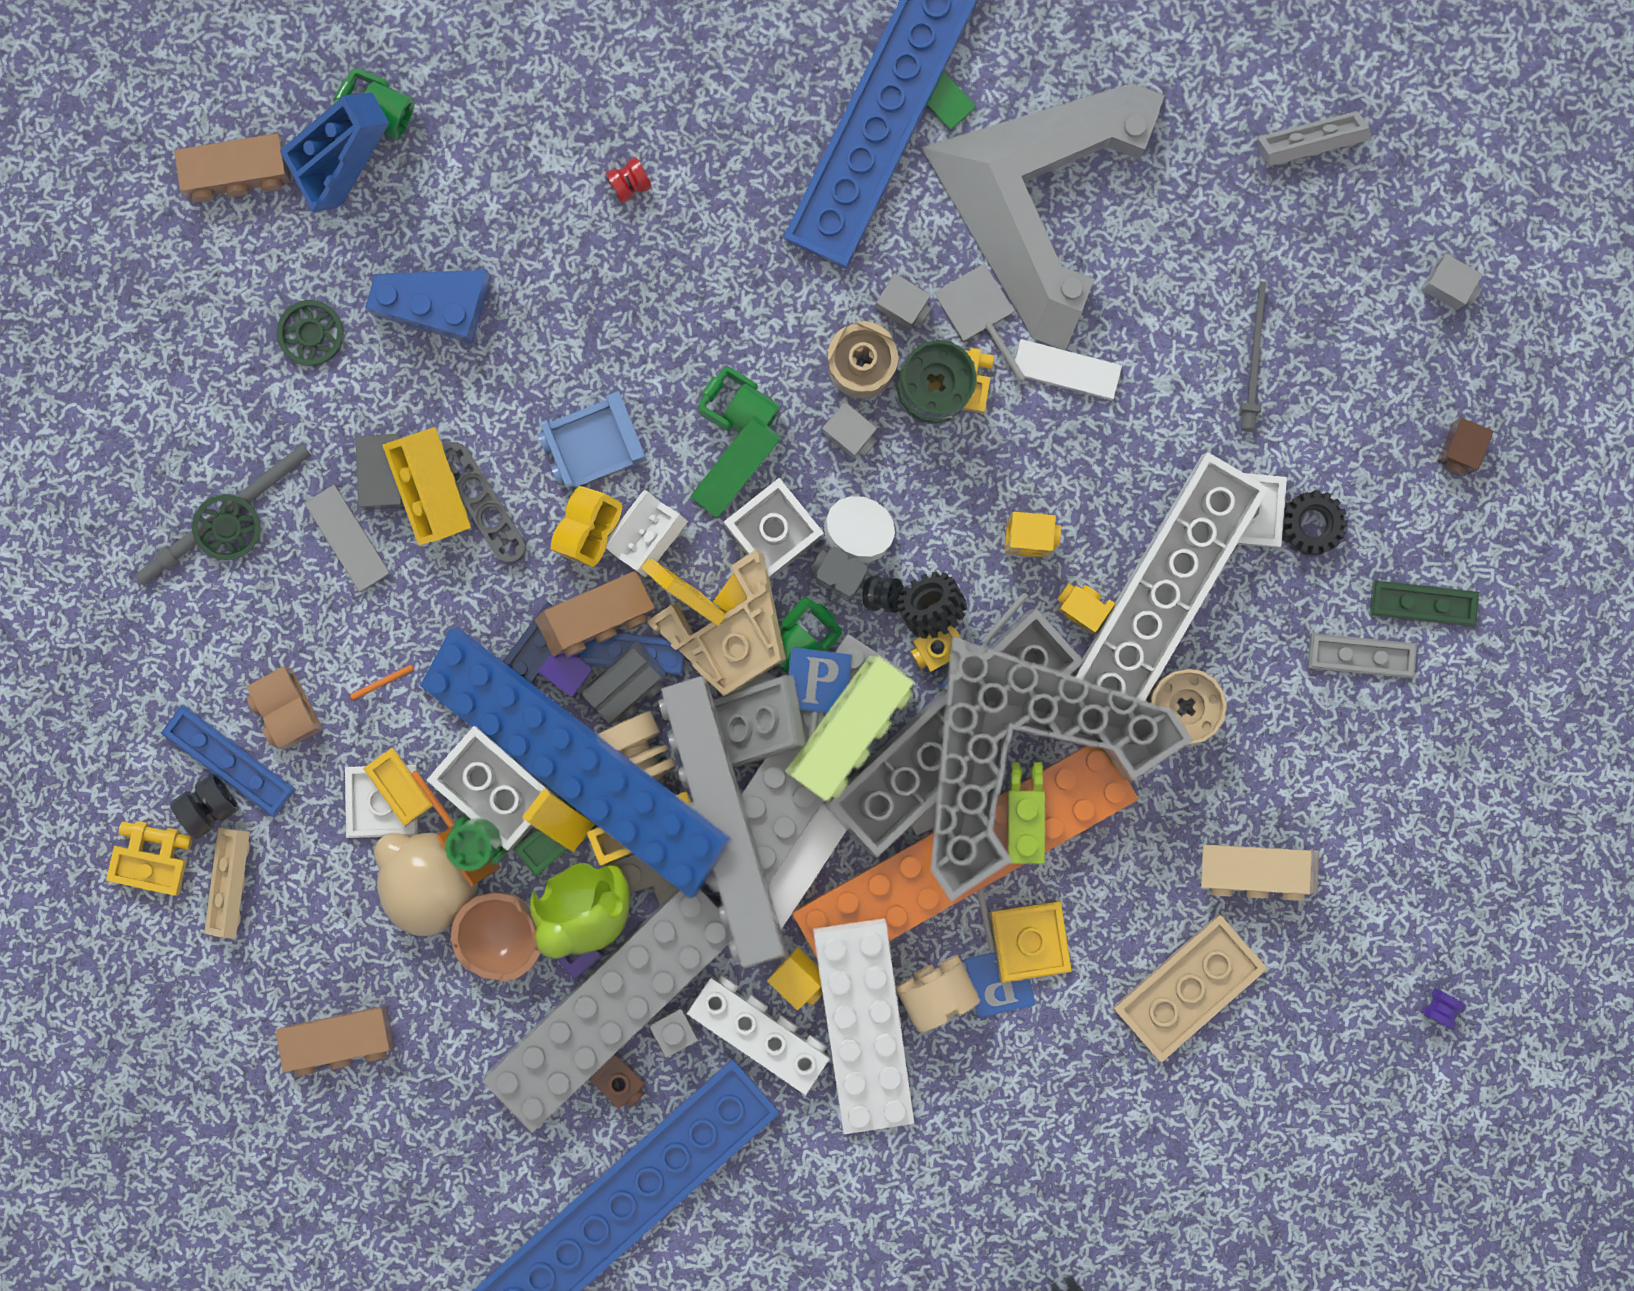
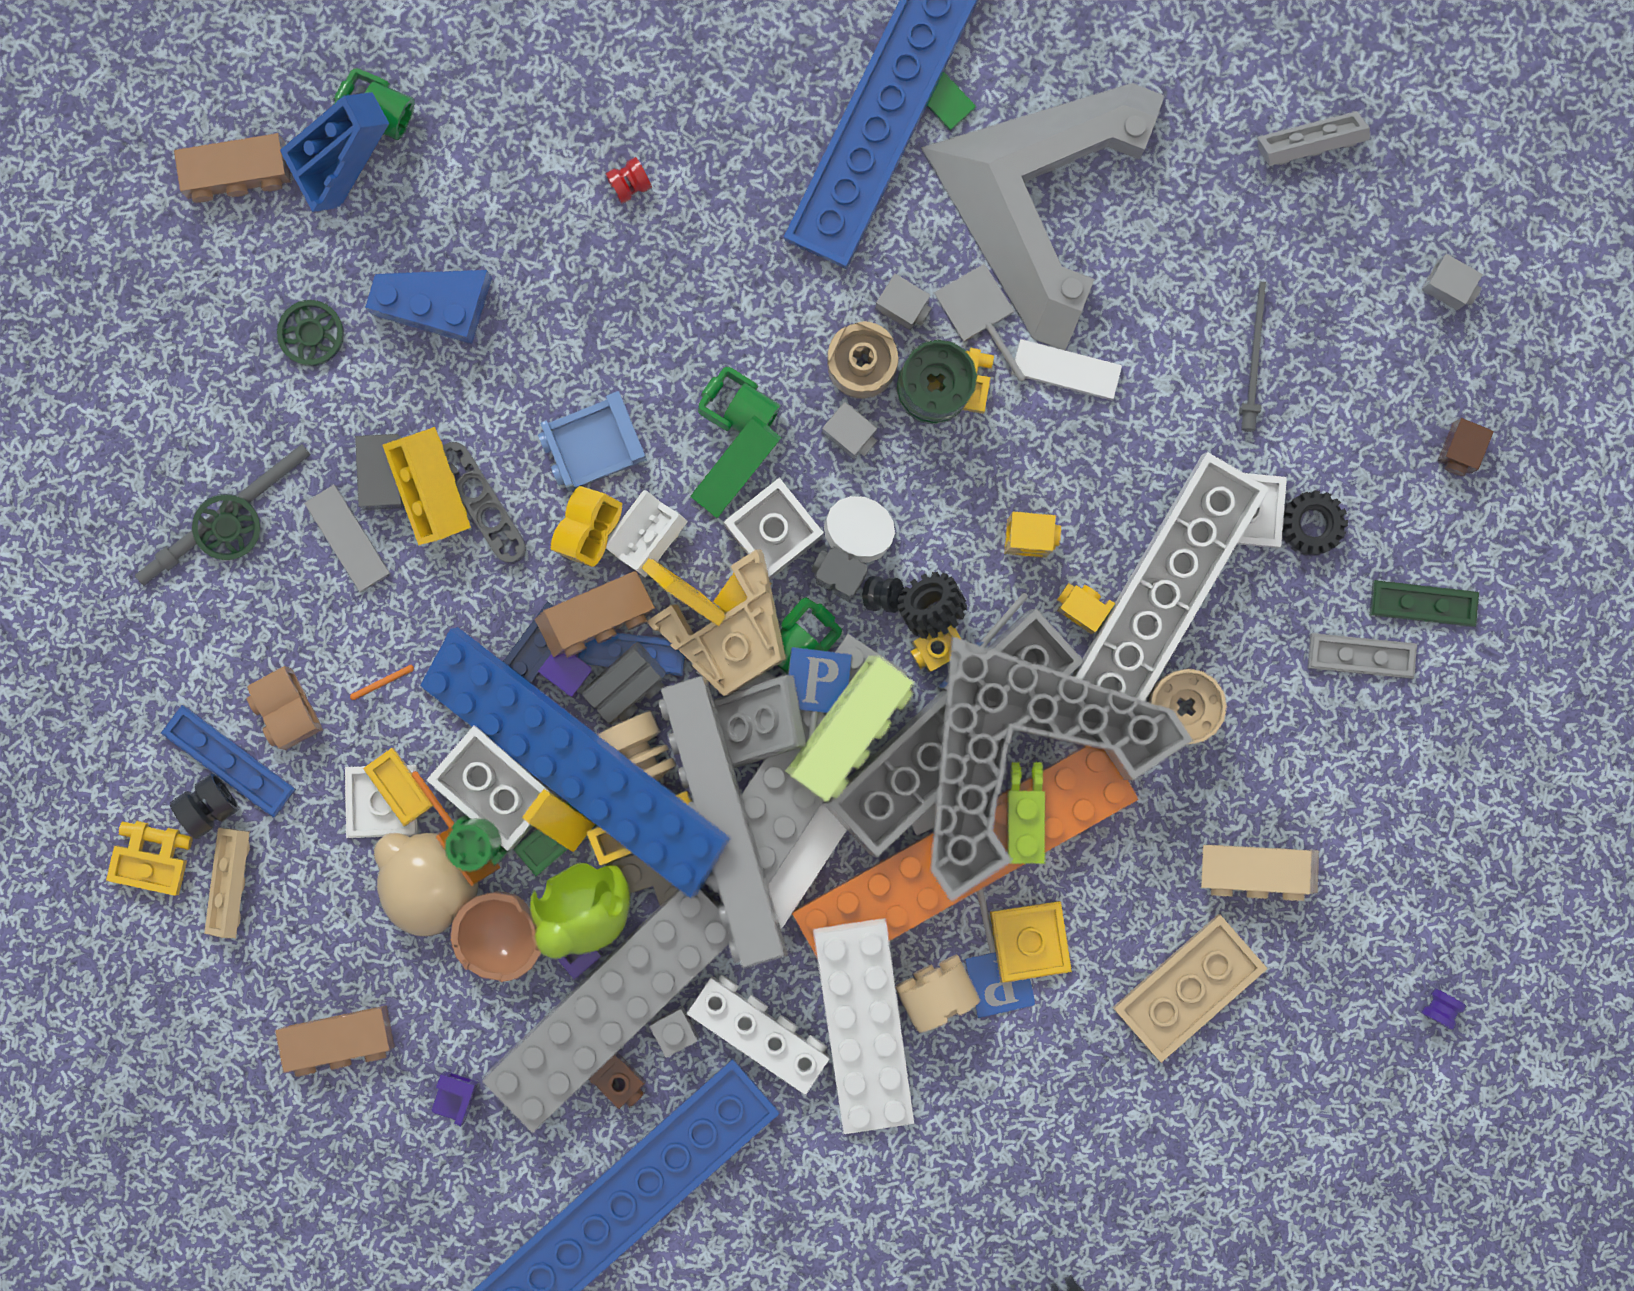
yellow brick [767,947,823,1011] -> none
none -> dark purple panel [432,1071,479,1127]

